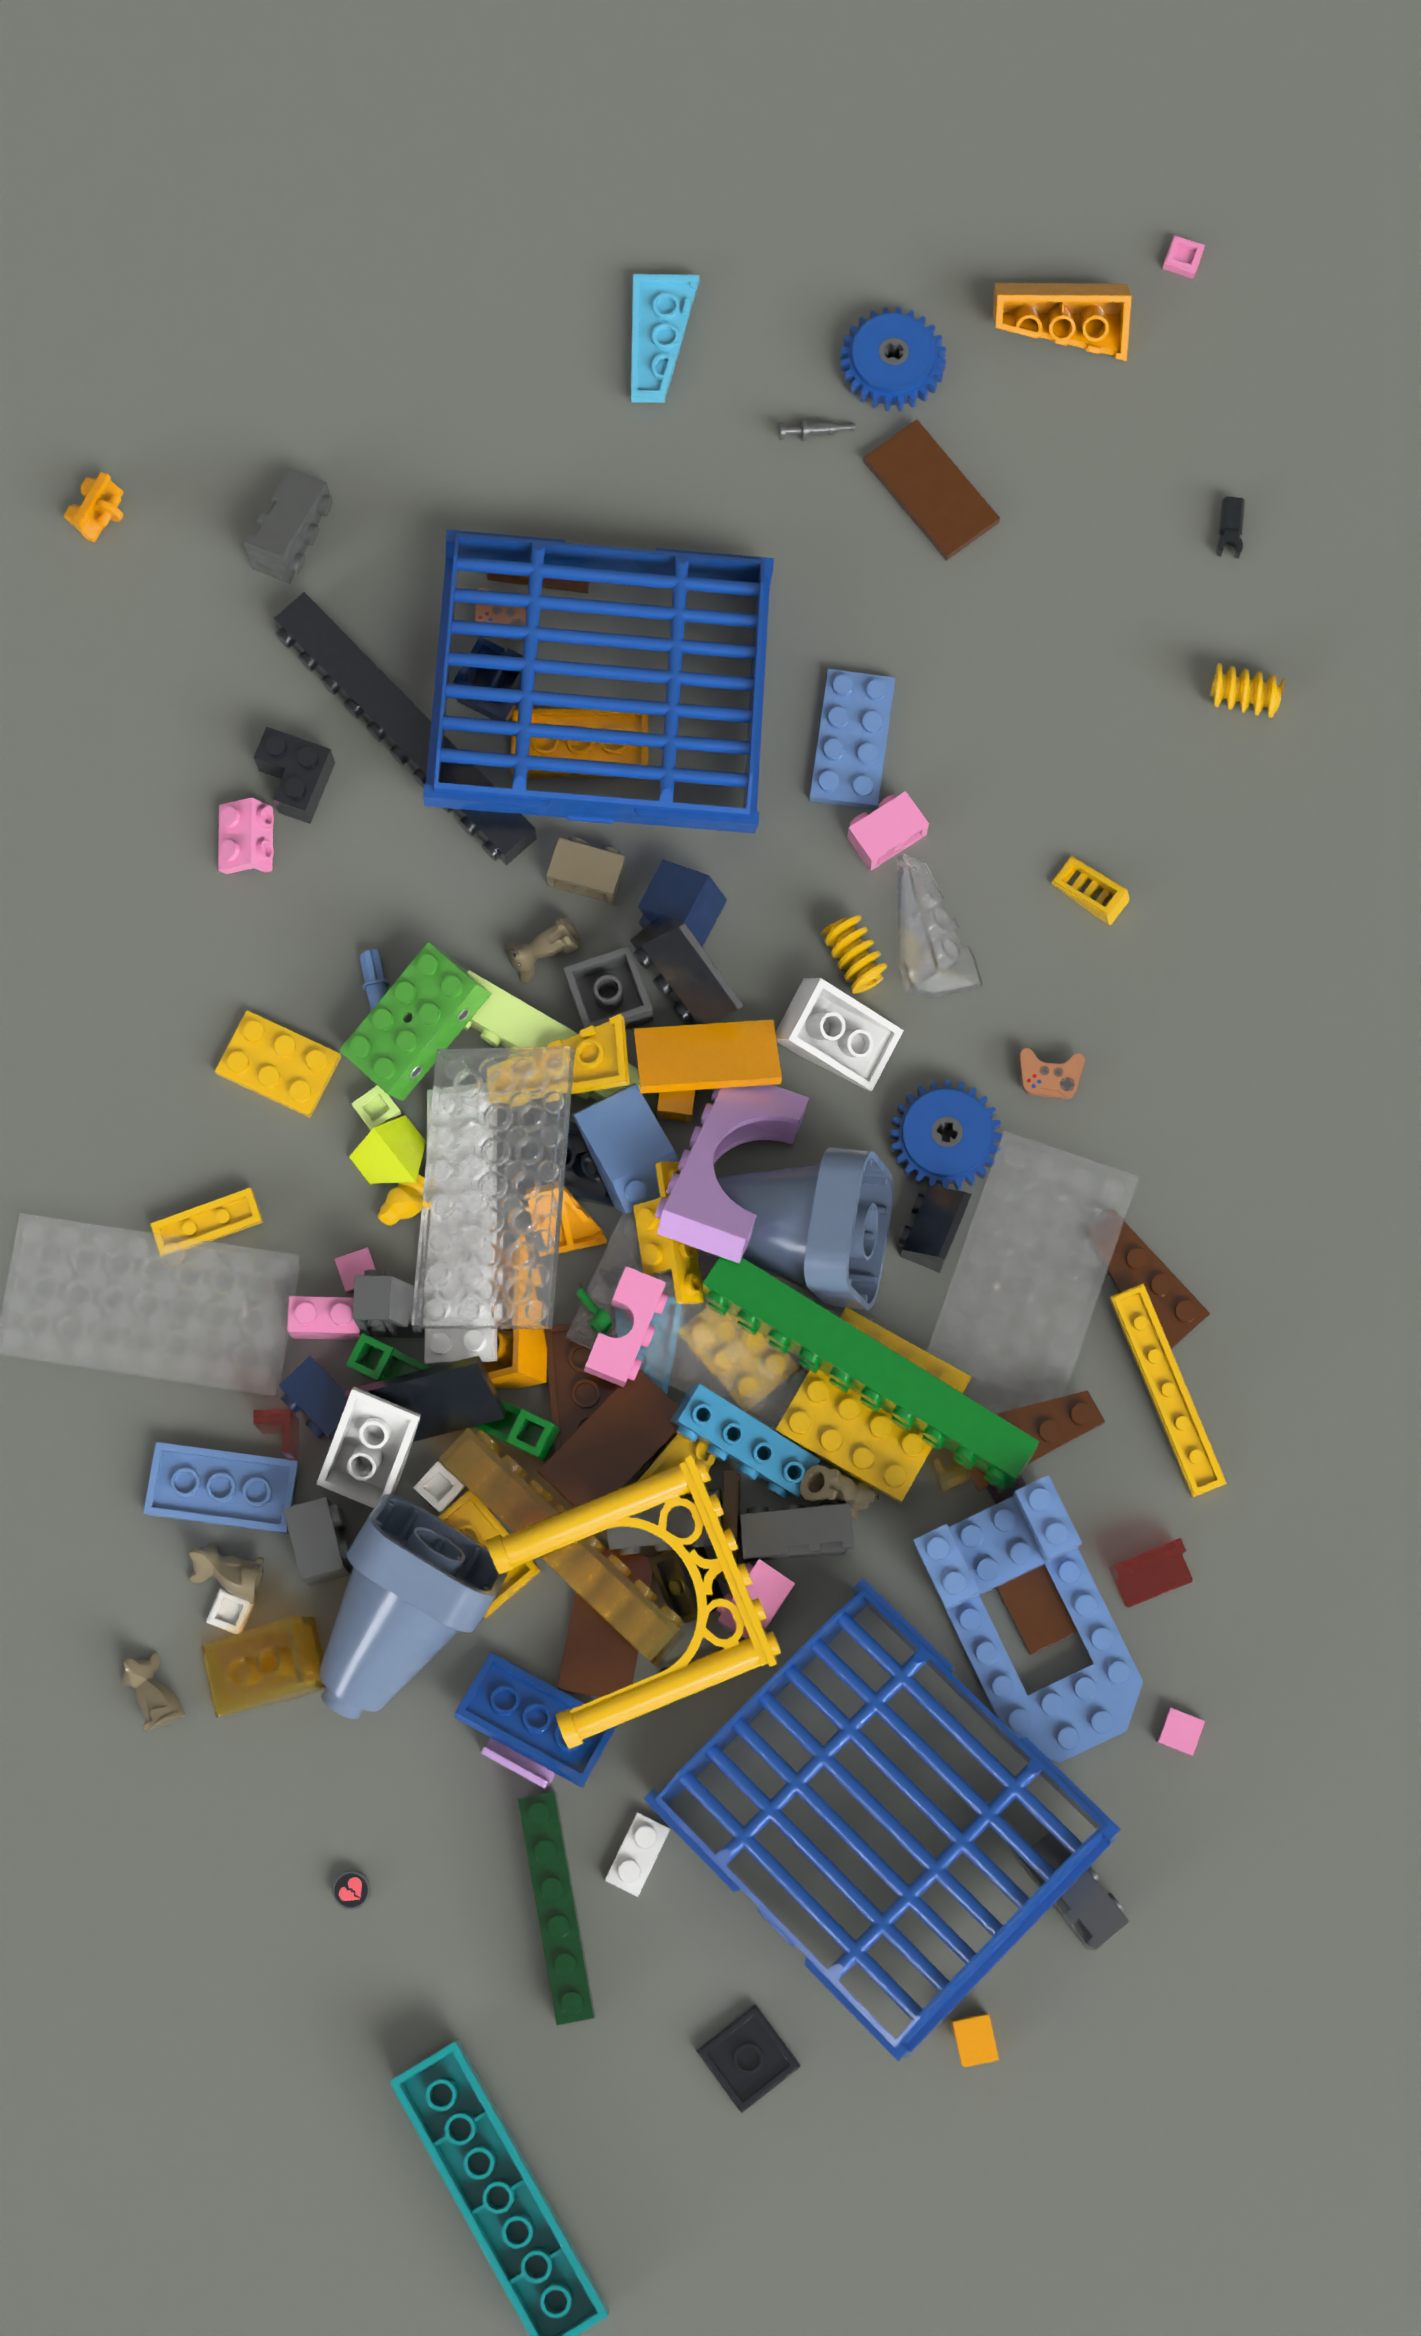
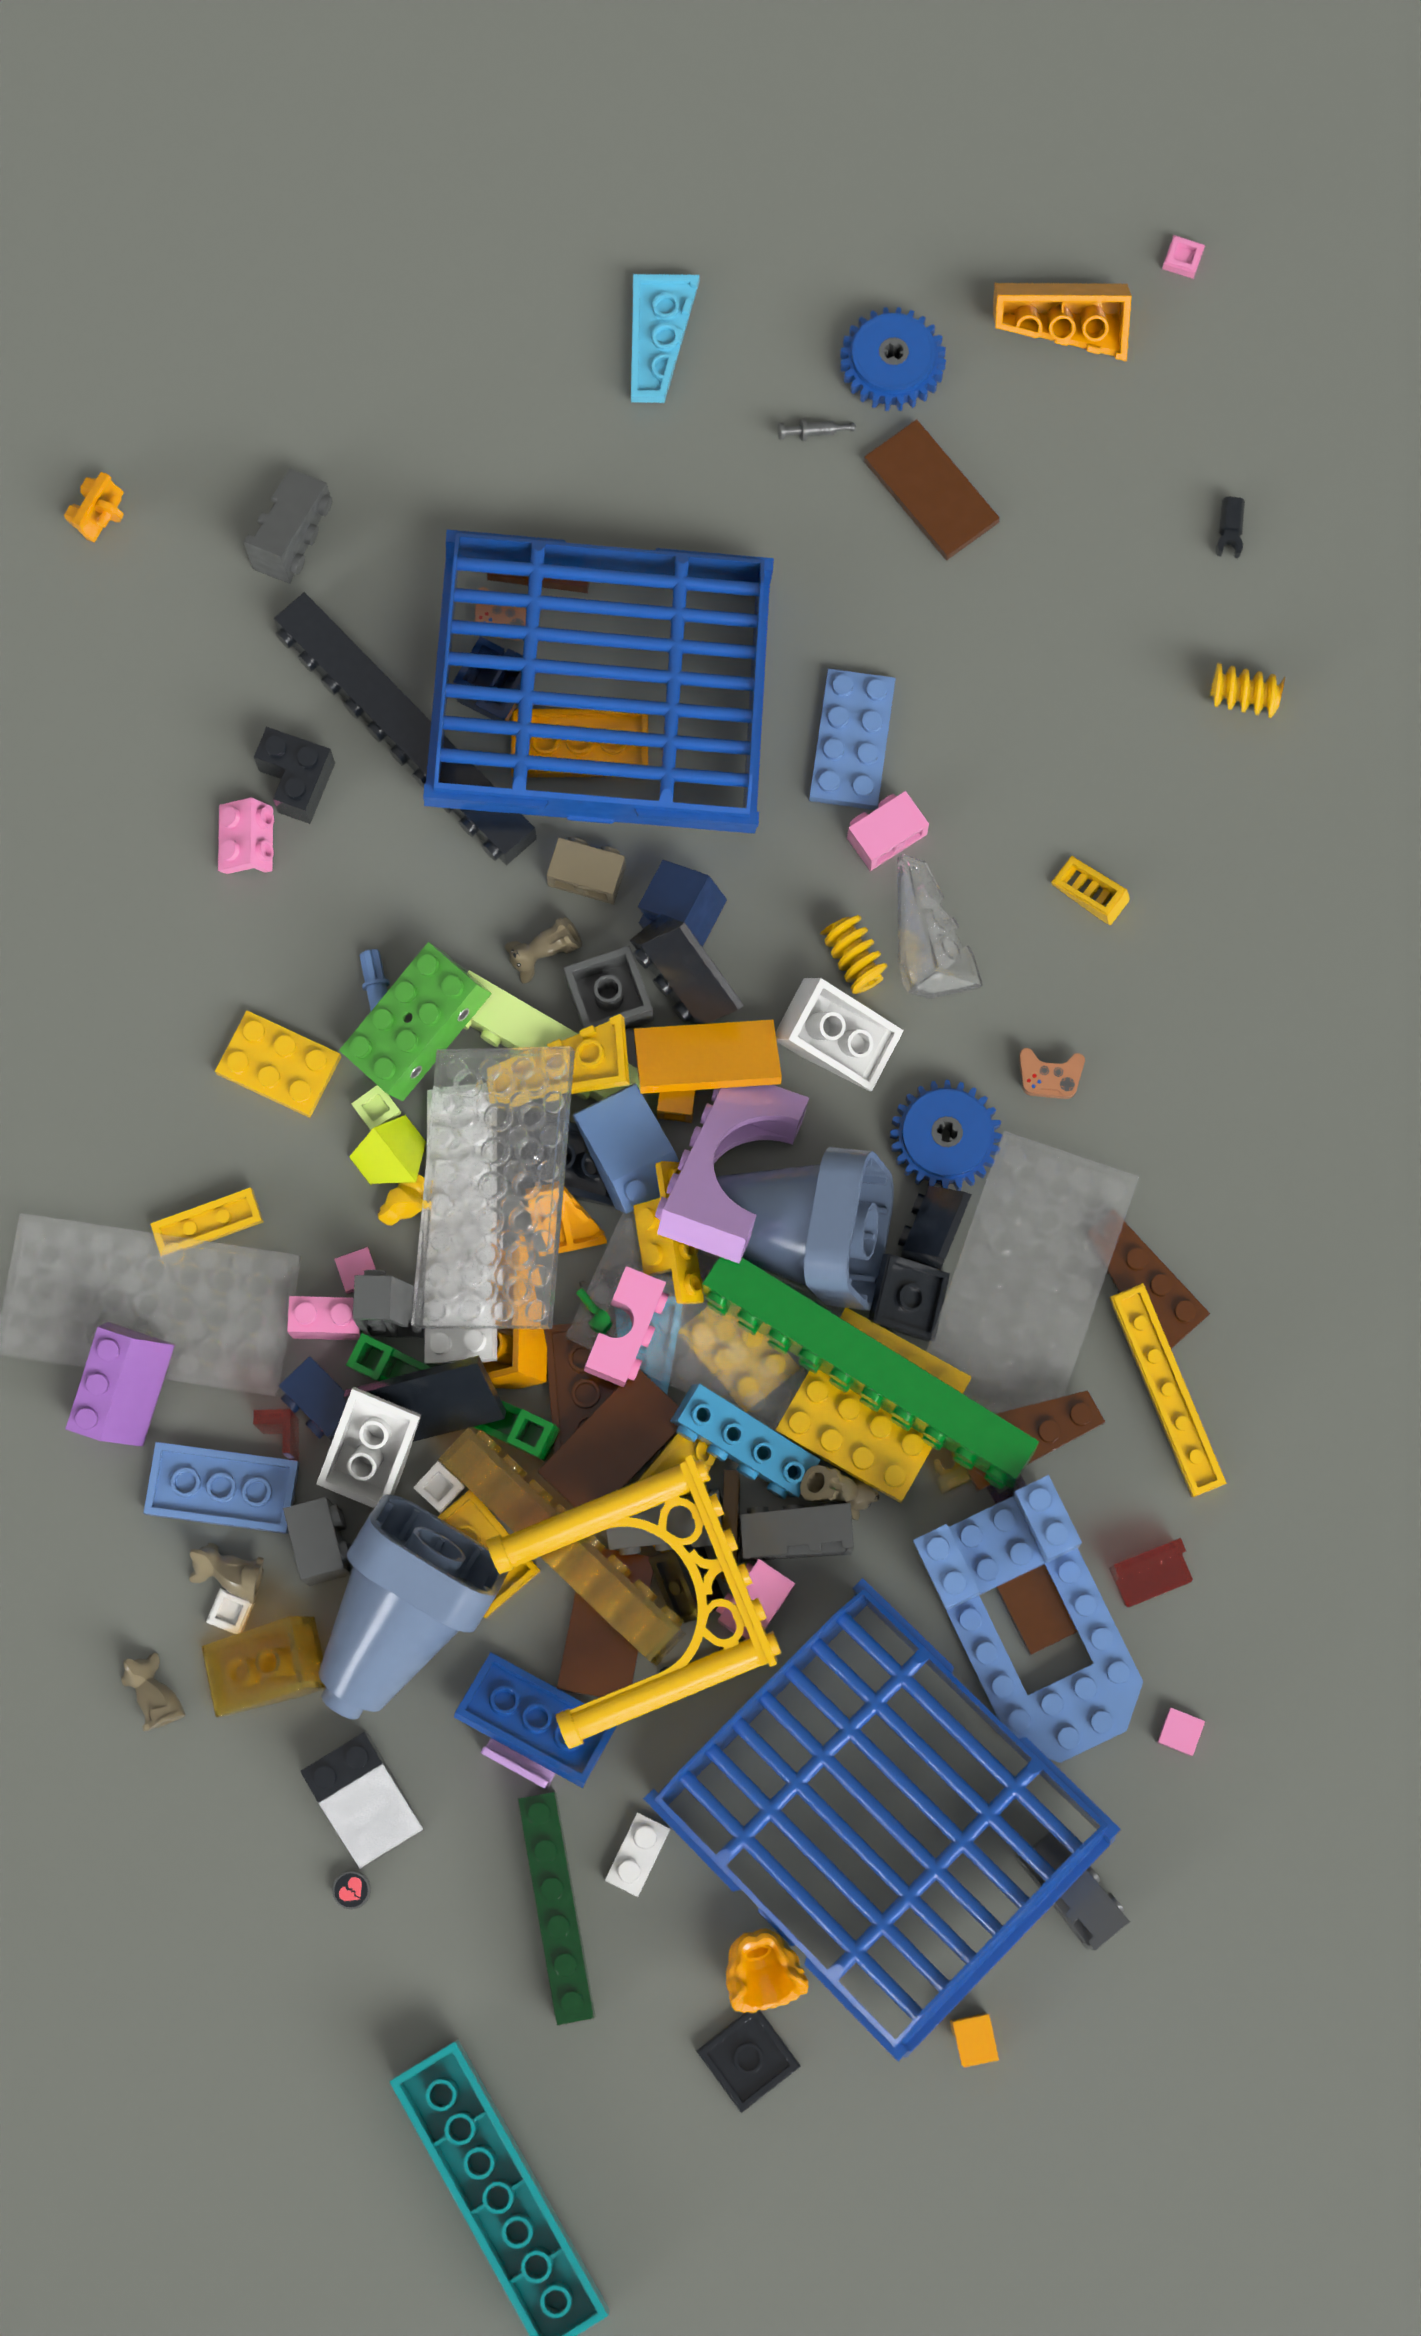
none -> medium lavender slope [65,1322,175,1447]
none -> slope [300,1732,424,1869]
none -> light orange hair [726,1928,809,2013]
none -> black tile [868,1253,950,1342]

